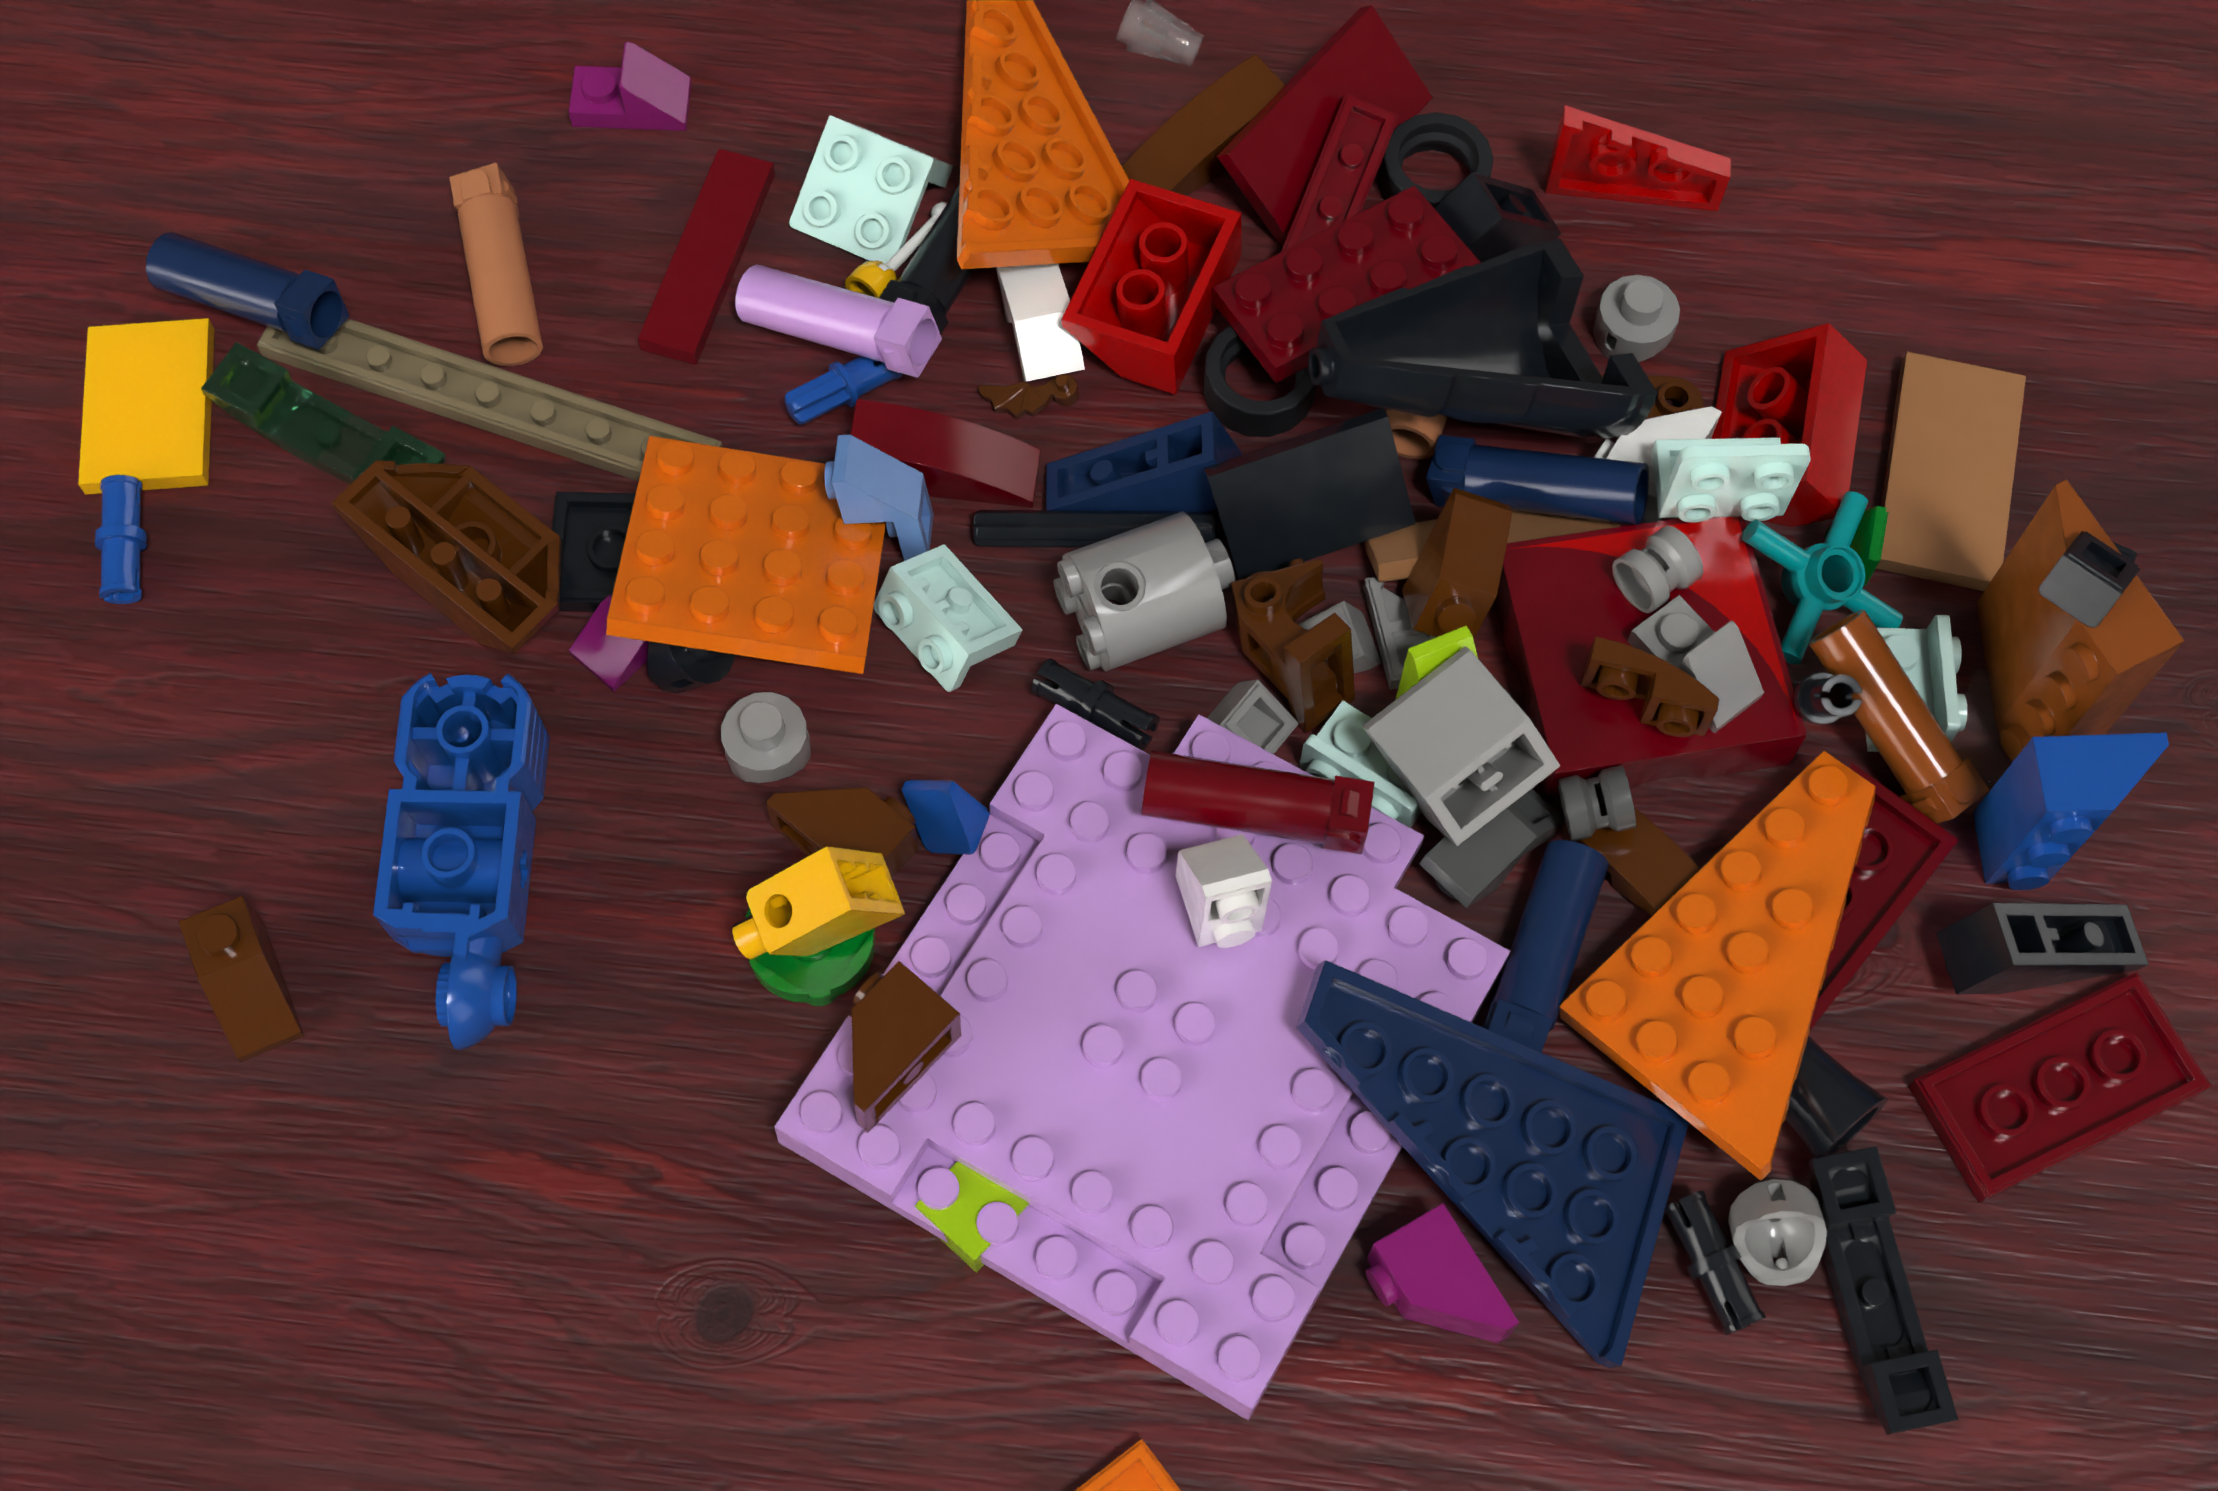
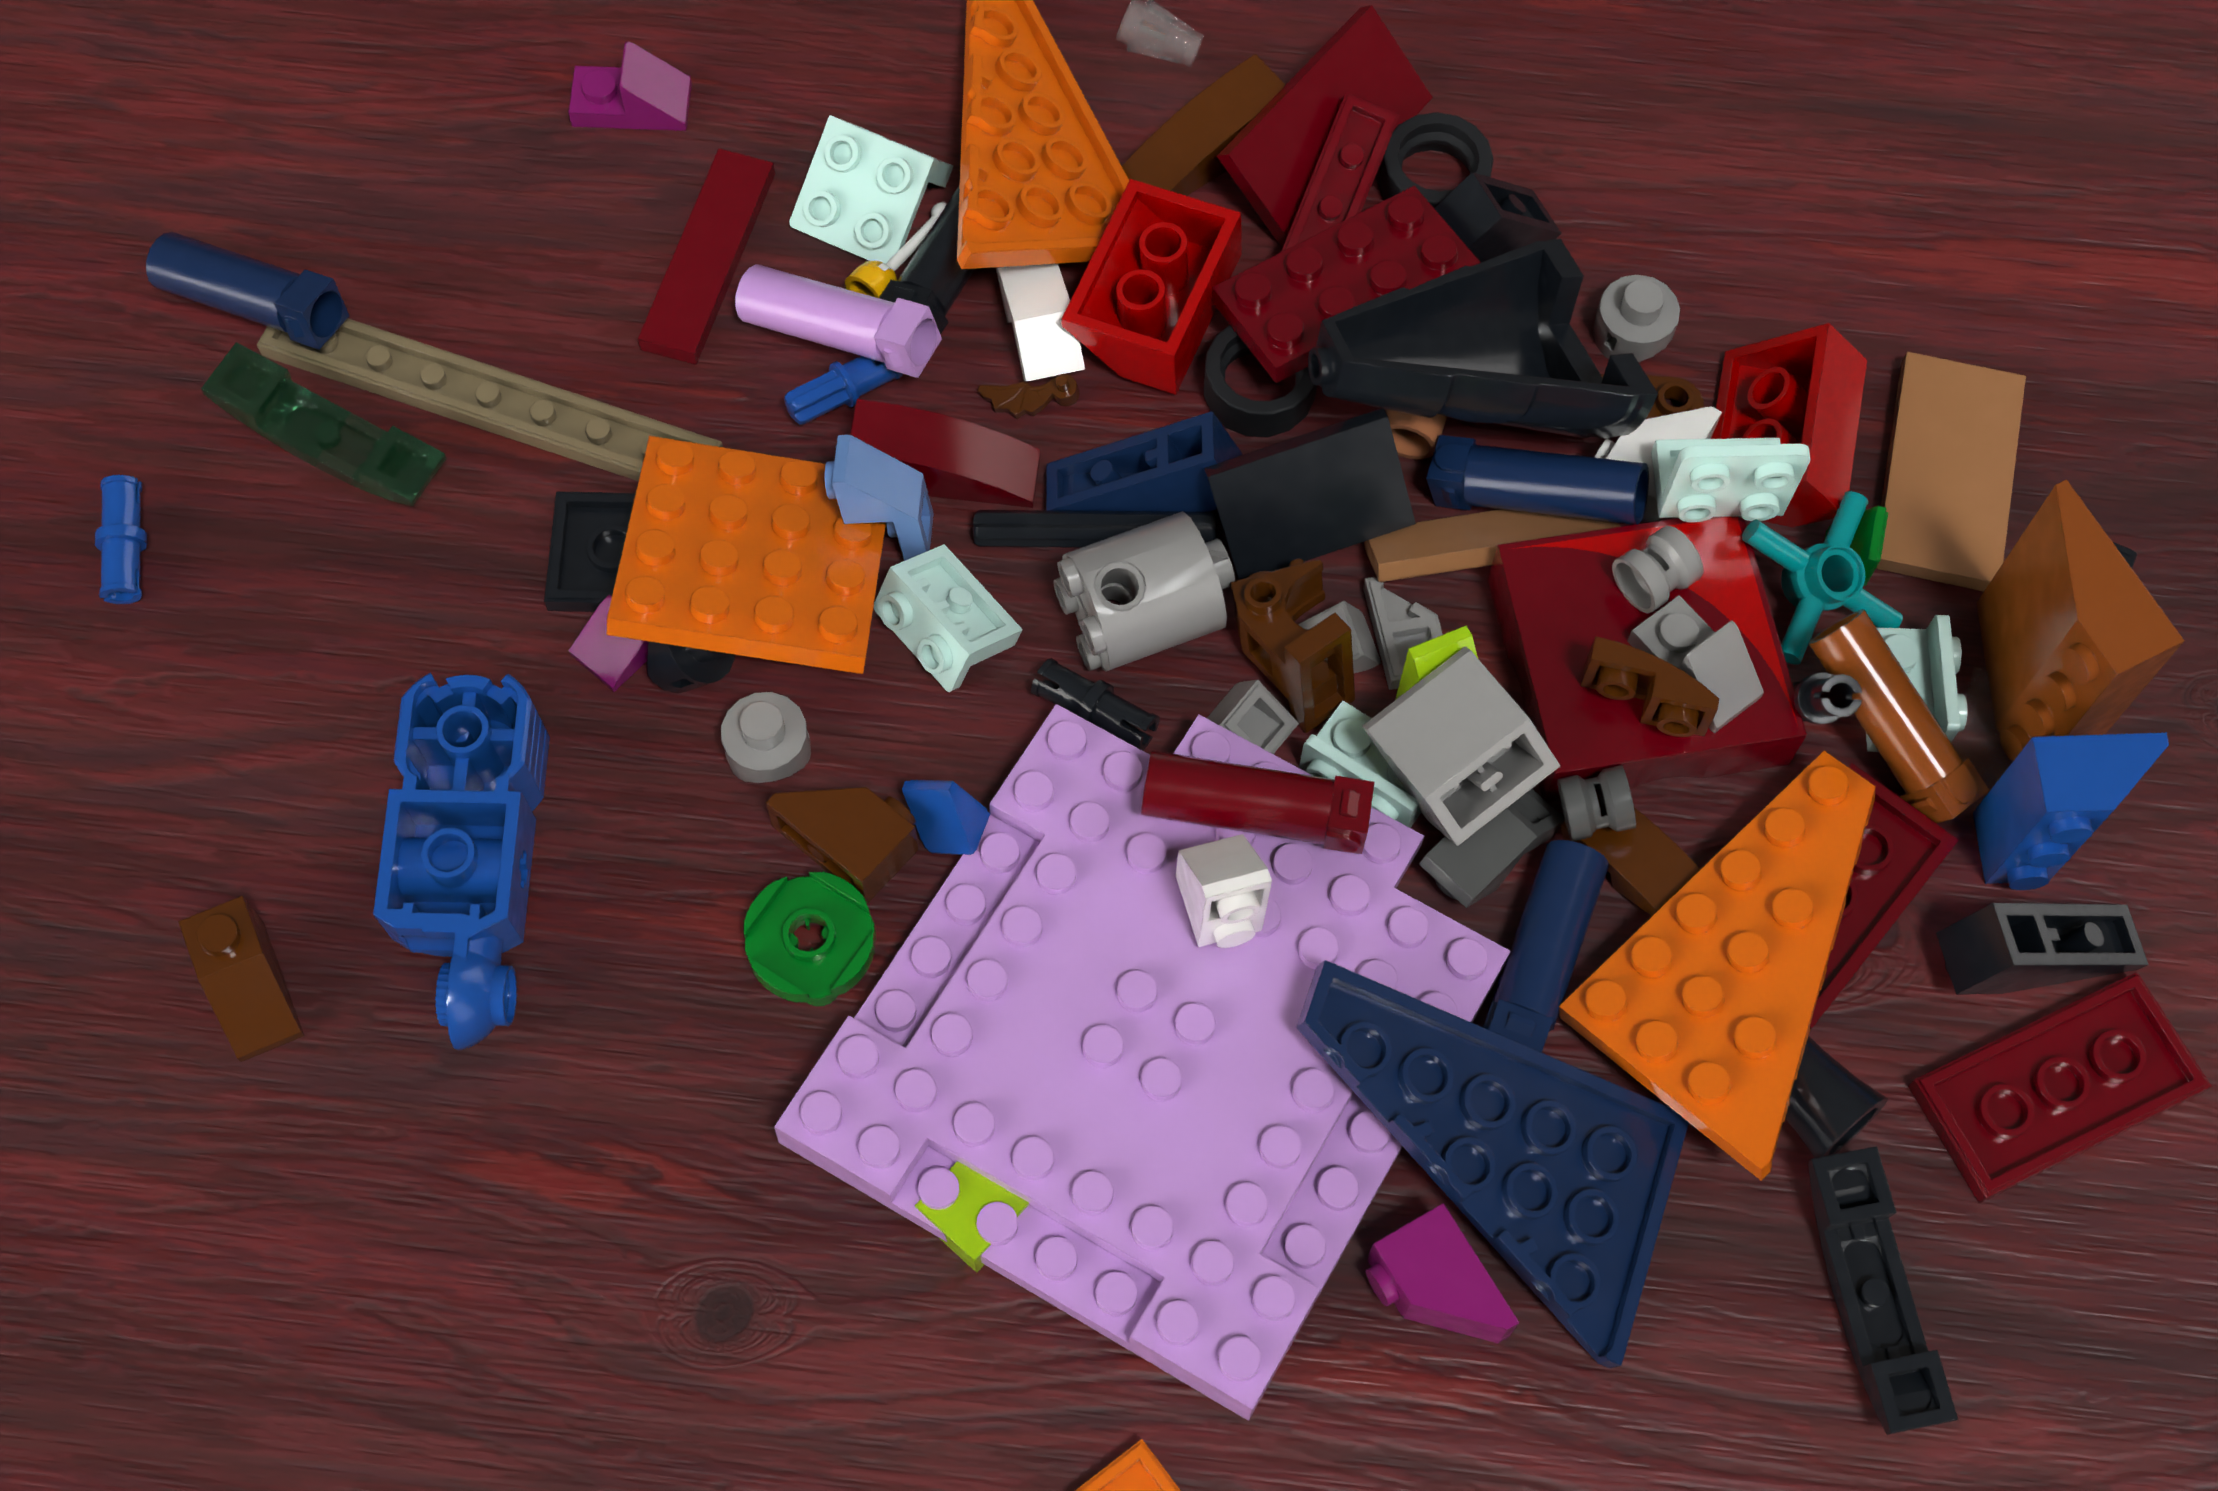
yellow tile [78,318,215,495] -> none
reddish brown wedge [331,460,562,654] -> none
nougat piece [449,162,543,366] -> none
yellow torso [732,847,905,959] -> none
reddish brown slope [852,961,961,1133] -> none
reddish brown slope [1402,488,1513,640] -> none
red wing [1545,105,1731,211] -> none
black pin [1664,1190,1766,1336] -> none
light grey piece [1728,1179,1827,1286] -> none
black slope [2039,531,2140,628] -> none

